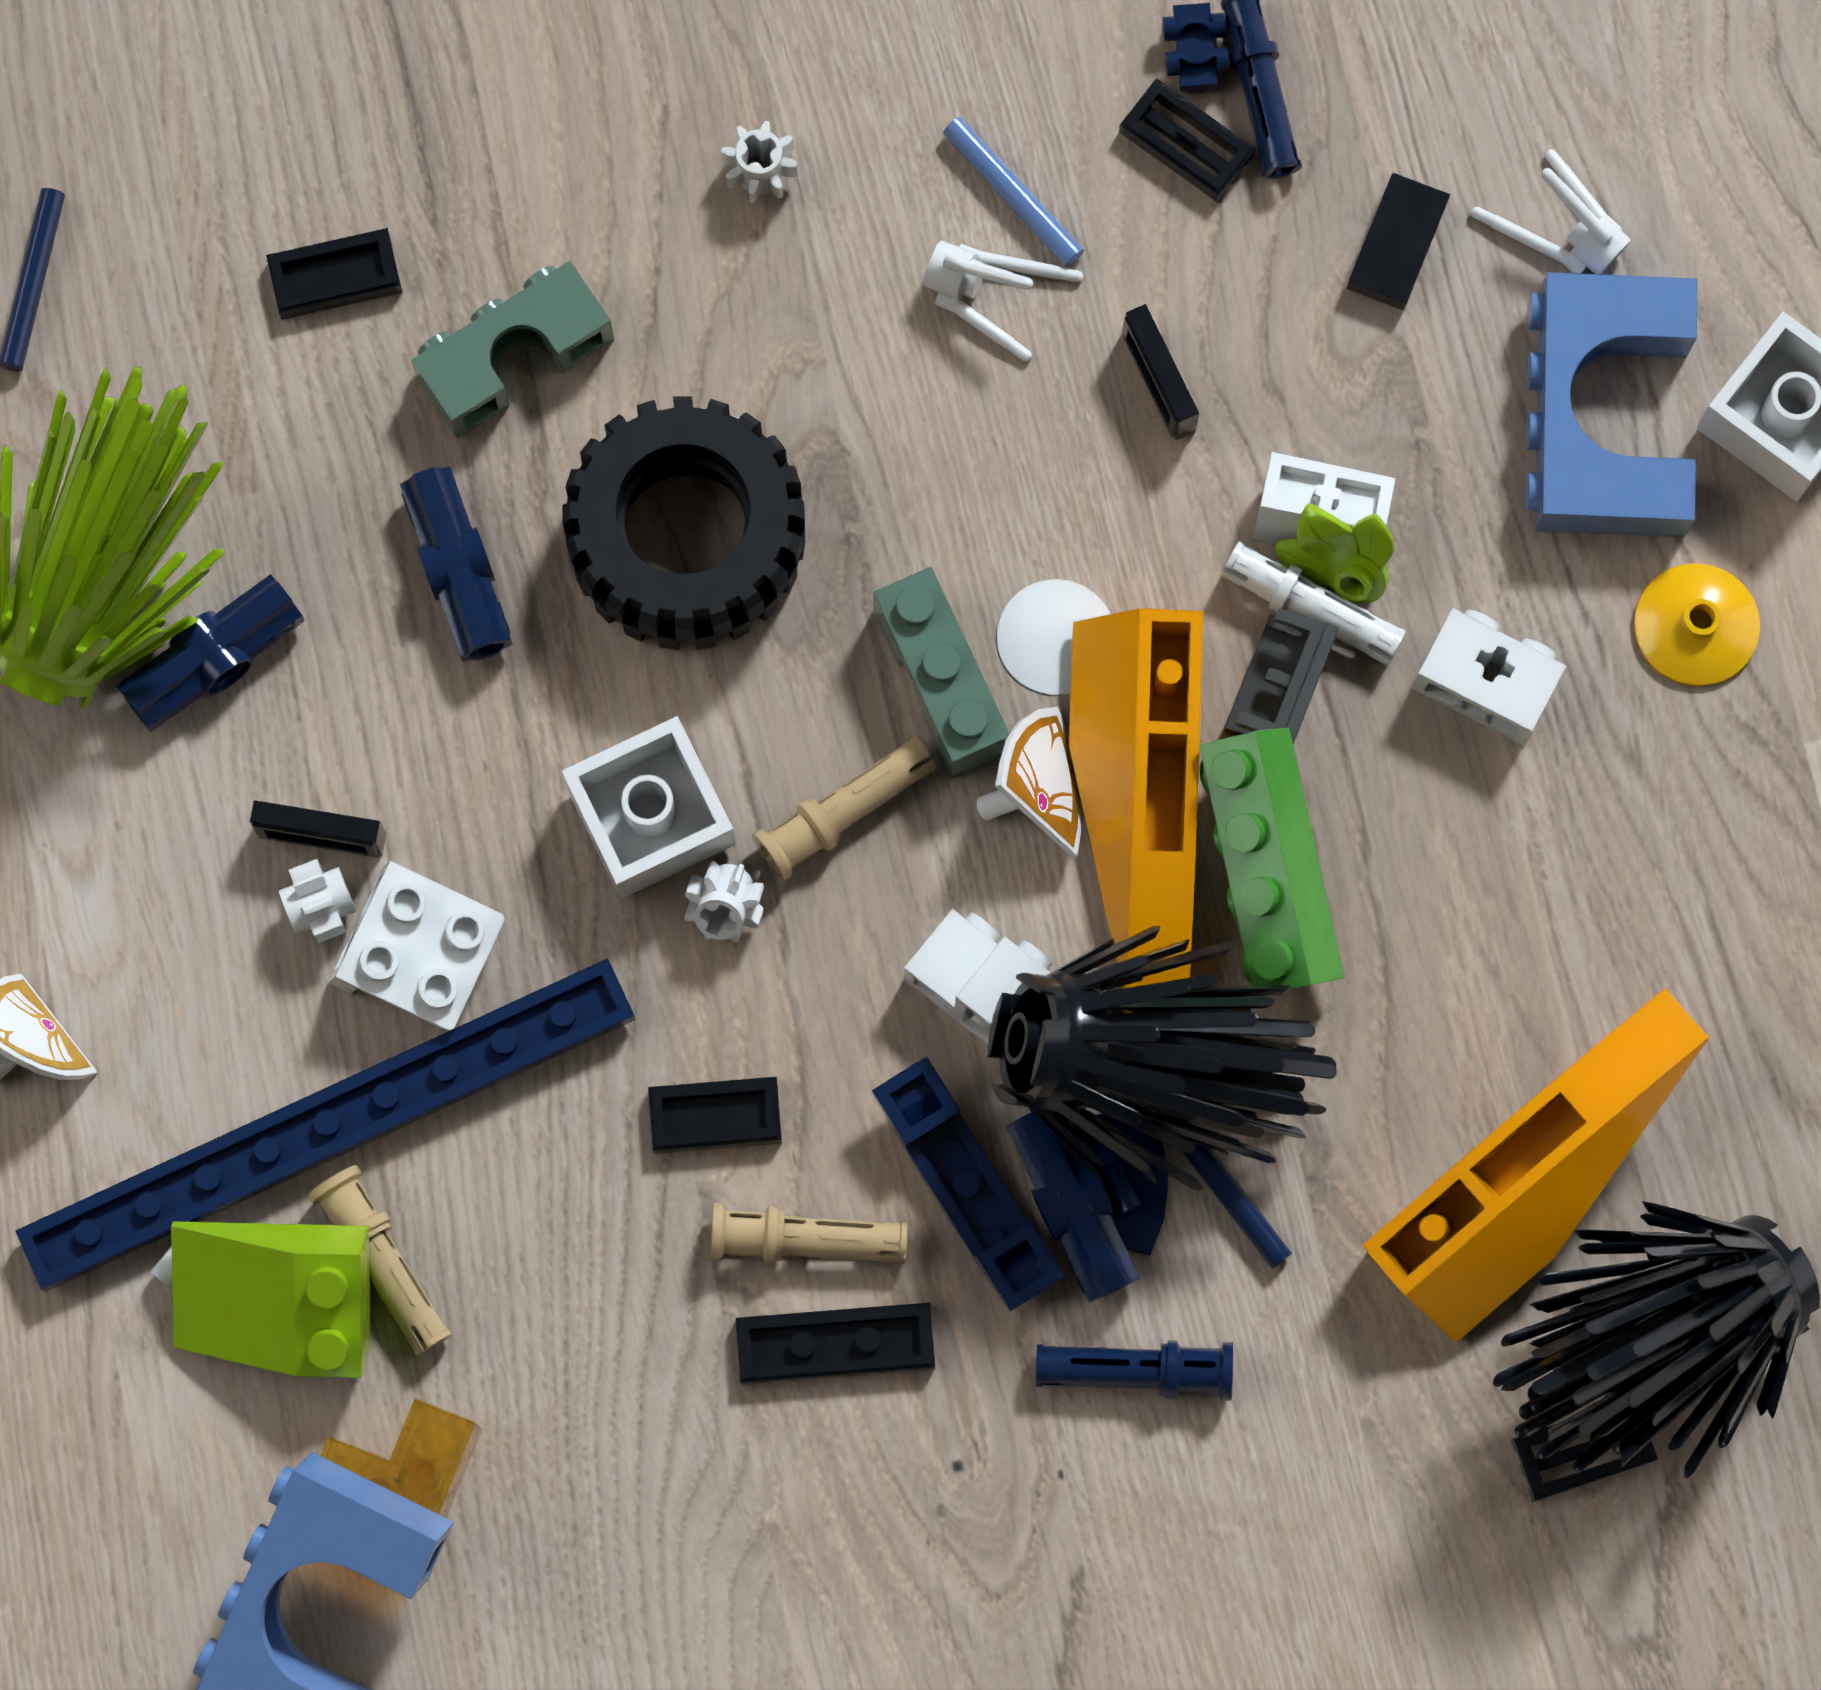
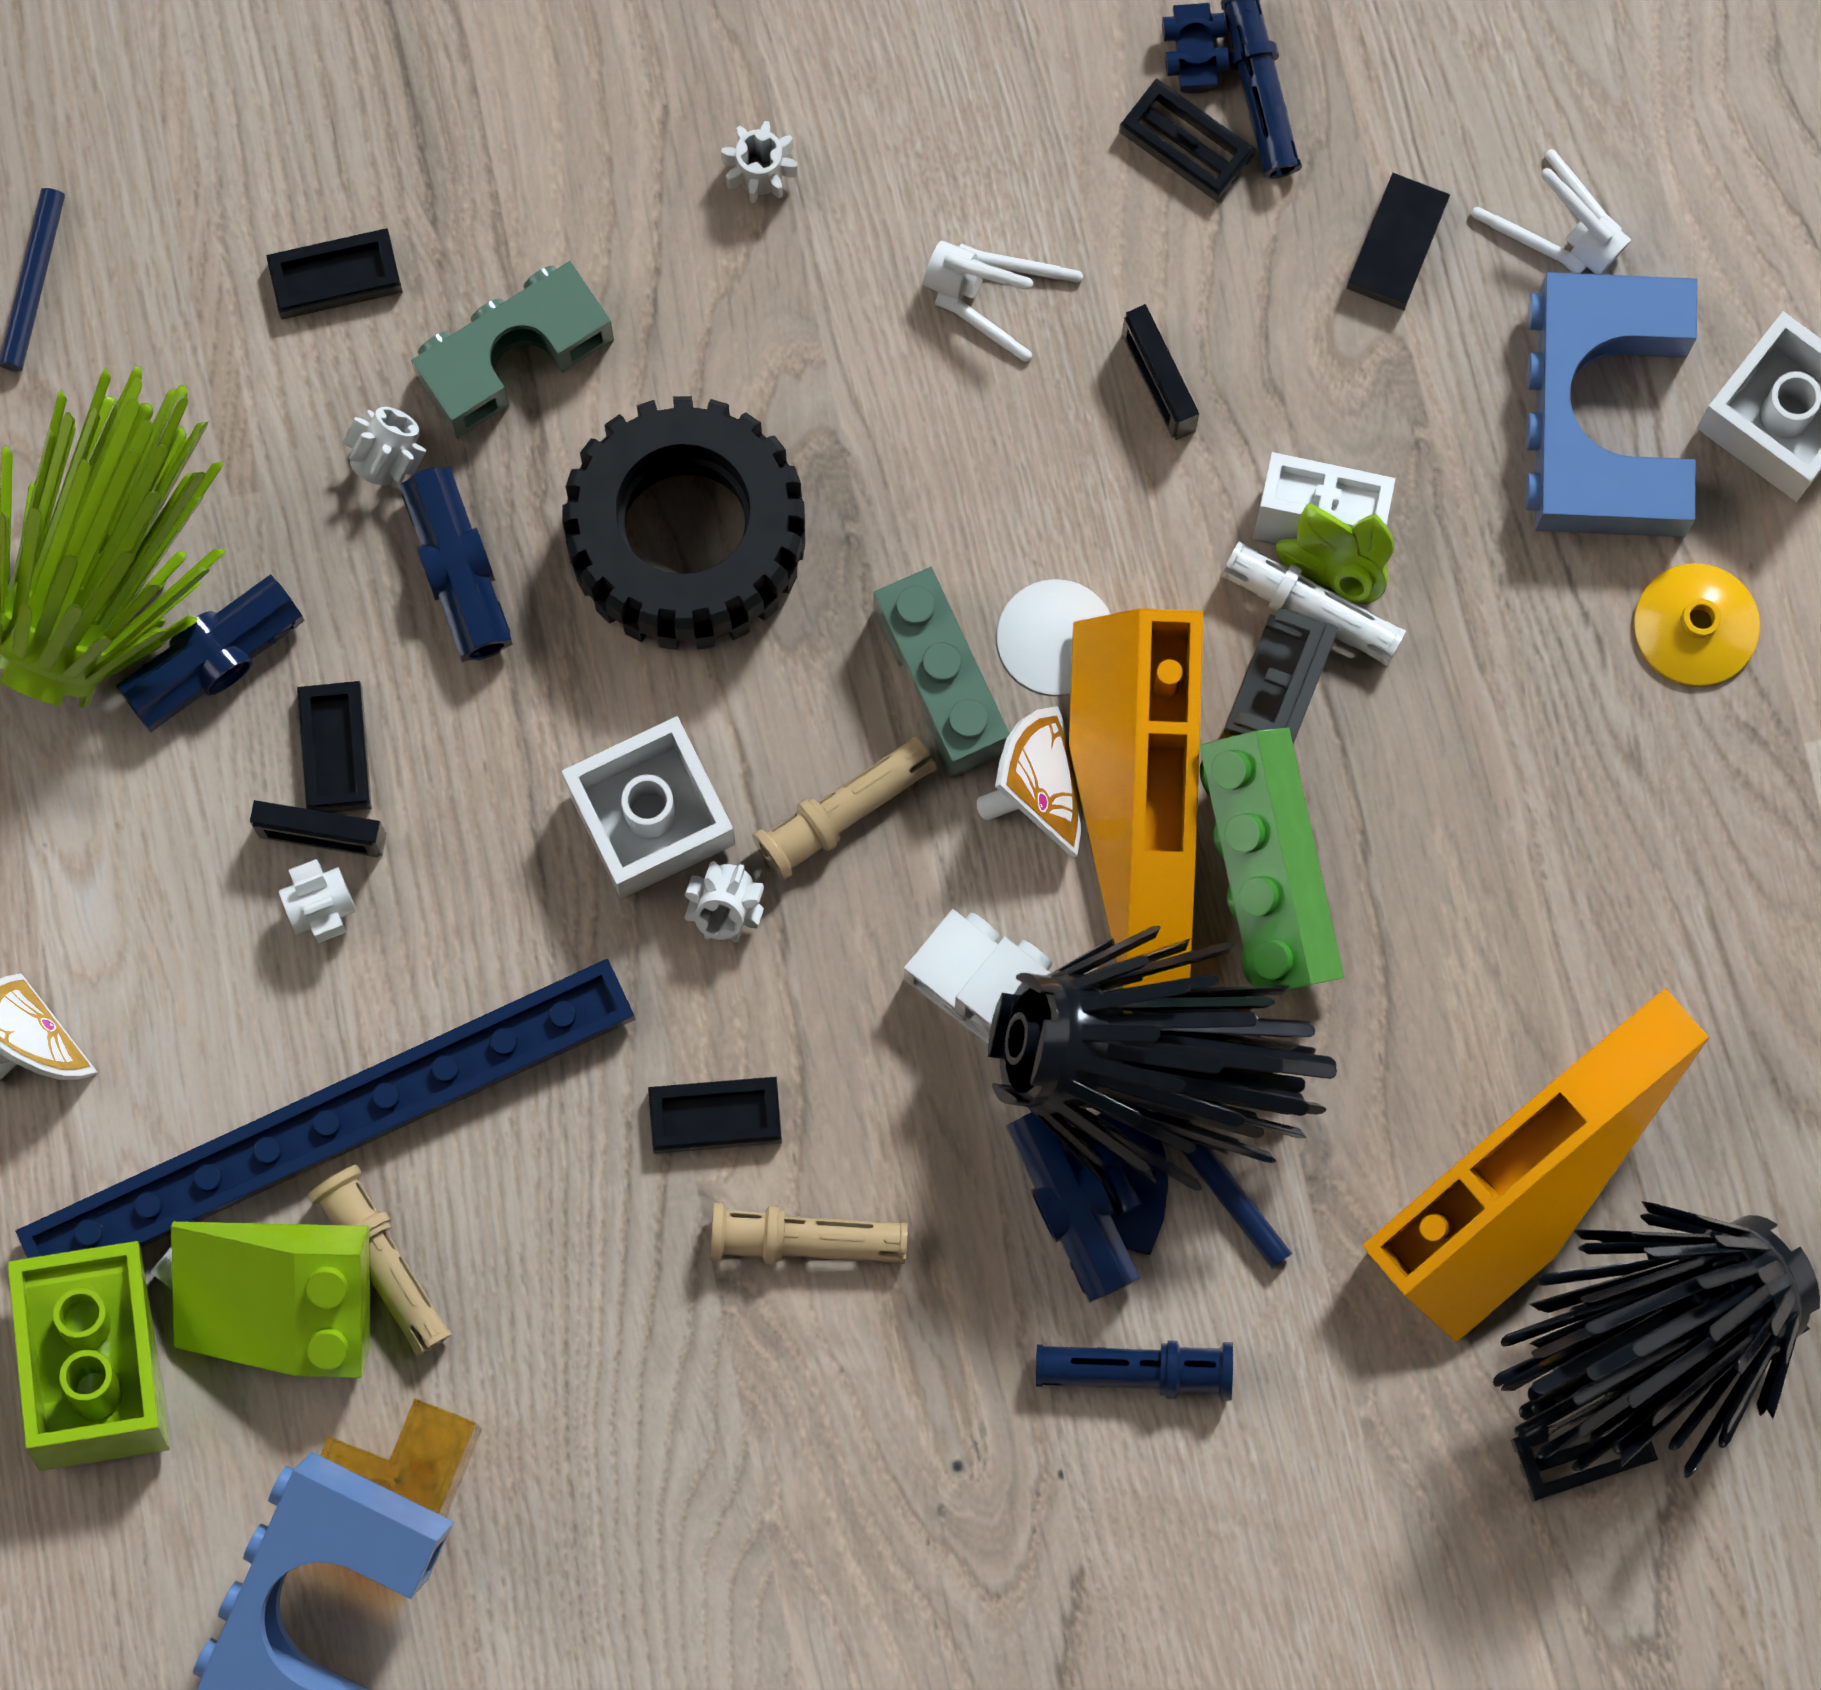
white bracket [328,860,505,1031] -> none
black tile [736,1302,935,1385] -> none
dark blue slope [871,1056,1065,1311] -> none
medium blue bar [943,117,1084,267] -> none
white brick [1412,608,1566,746] -> none
none -> lime slope [8,1241,170,1471]
none -> black tile [297,681,372,813]
none -> white gear [343,407,426,486]

